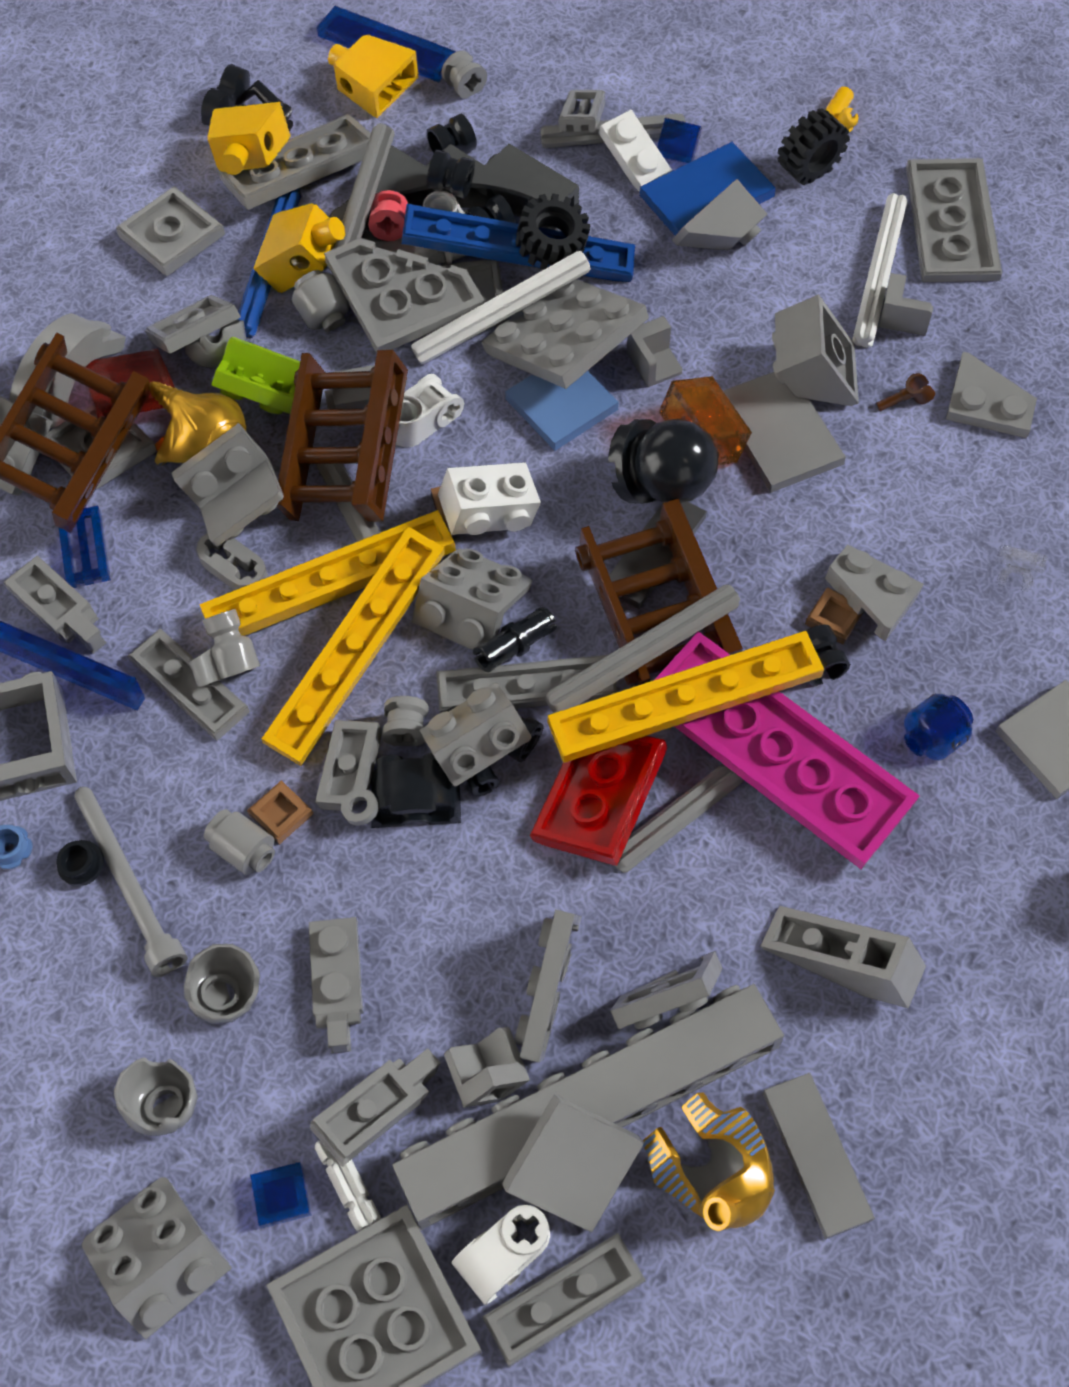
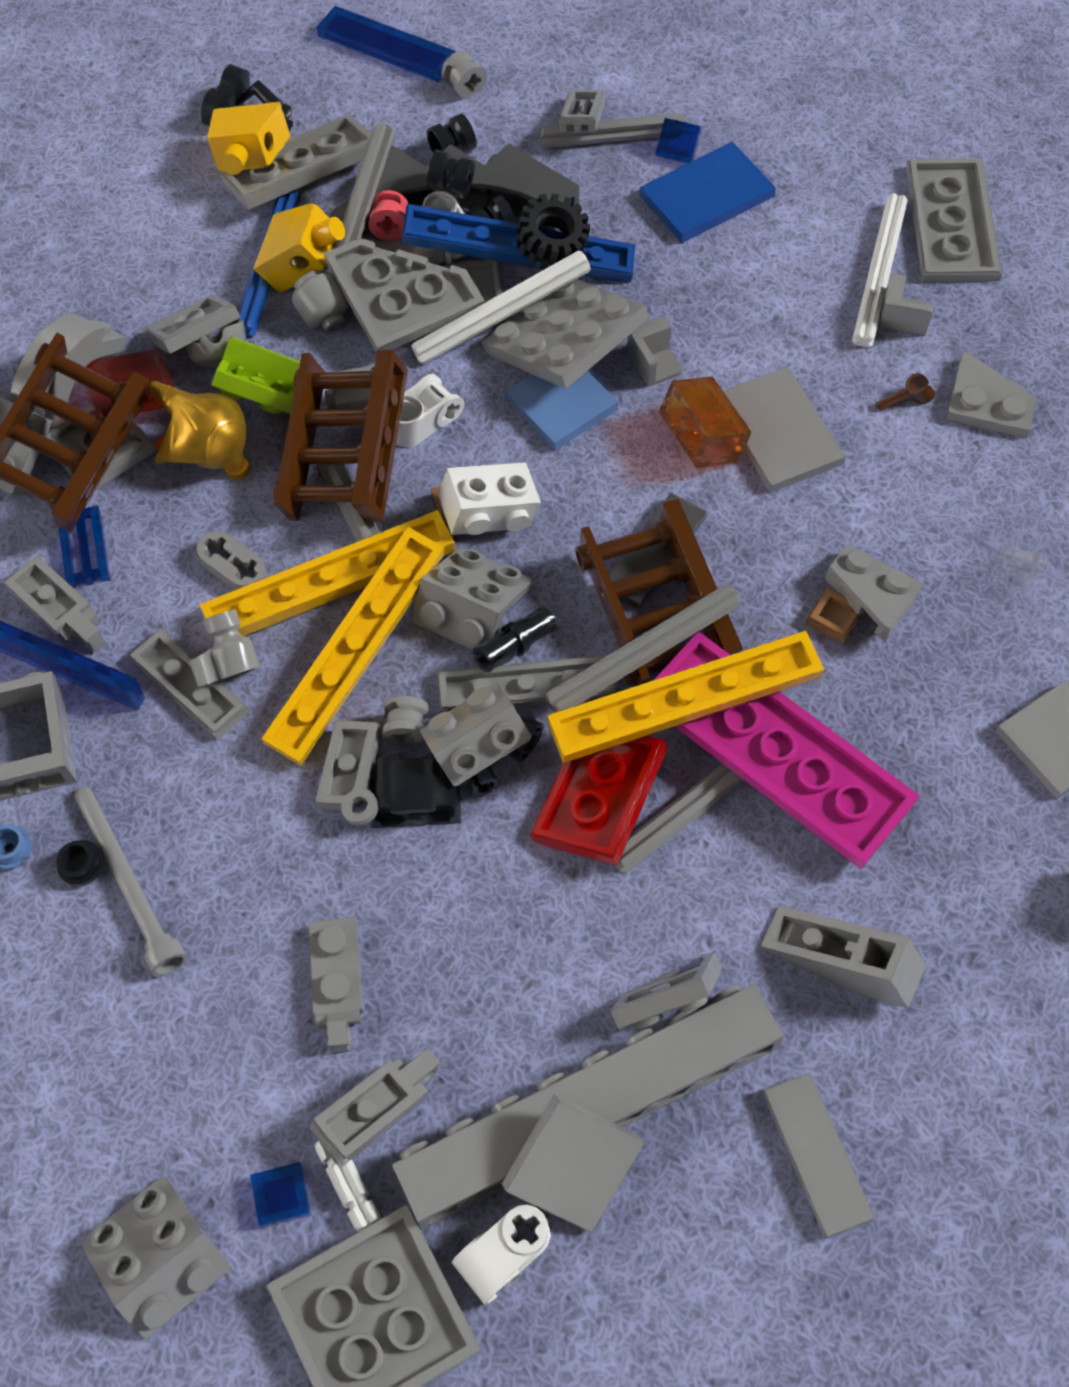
light grey hair [114,1058,198,1136] -> none
light grey plate [116,186,225,277] -> none
light grey bracket [171,423,284,546] -> none
light grey hair [184,944,260,1024] -> none
light grey brick [204,809,275,875] -> none
medium nougat tile [247,780,313,845] -> none
yellow torso [328,35,419,118] -> none
light grey panel [444,1027,530,1108] -> none
light grey tile [482,1233,645,1367] -> none
light grey wing [515,909,582,1063] -> none
white plate [598,109,672,192] -> none
black tile [608,419,719,504] -> none
pearl gold piece [643,1092,775,1231] -> none
light grey slope [672,179,767,250] -> none
light grey slope [772,294,859,406] -> none
black tyre [777,108,850,185] -> none
black wheel [805,624,851,686] -> none
yellow arm [825,86,859,132] -> none
clear blue head [904,693,973,761] -> none

